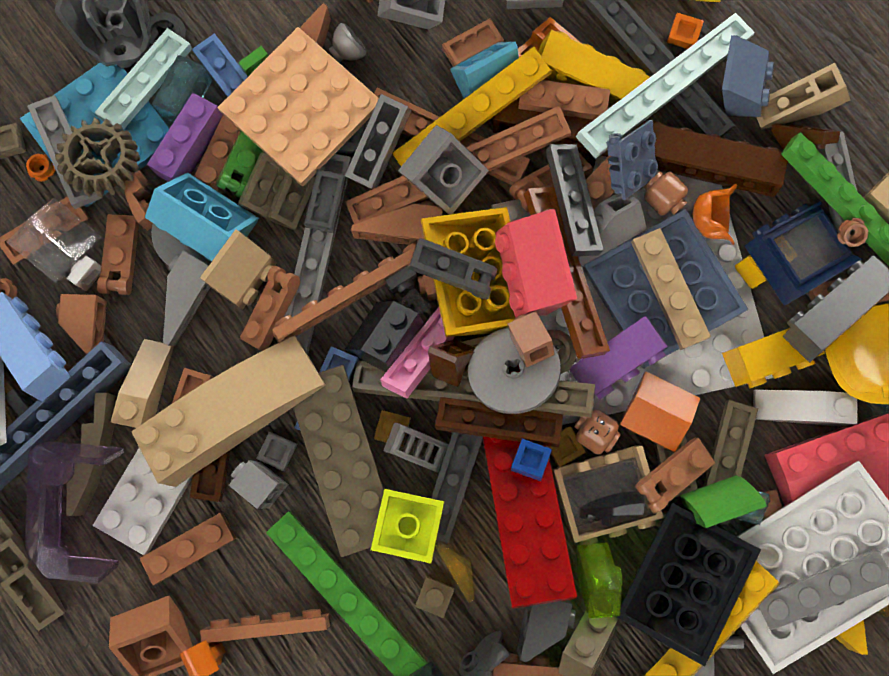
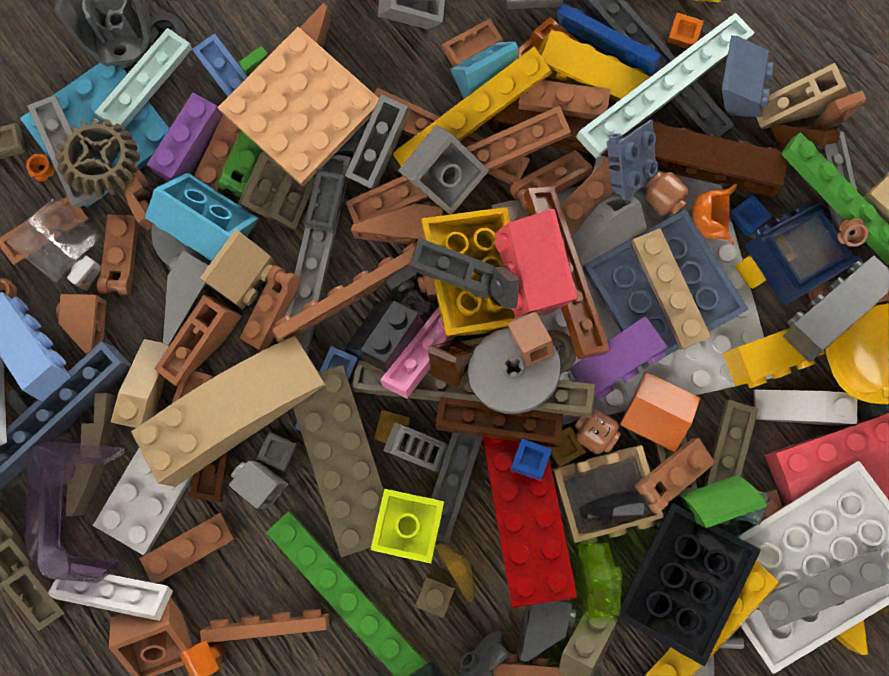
clear light blue brick [152,55,212,122] -> none
light grey brick [329,23,367,62] -> none
dark grey plate [546,144,603,256] -> none
none -> white plate [48,565,173,621]
none -> nougat slope [154,295,242,386]
none -> dark grey plate [490,266,520,309]
none -> blue plate [557,3,661,77]
none -> blue plate [730,195,772,237]
none -> nougat plate [813,91,867,129]

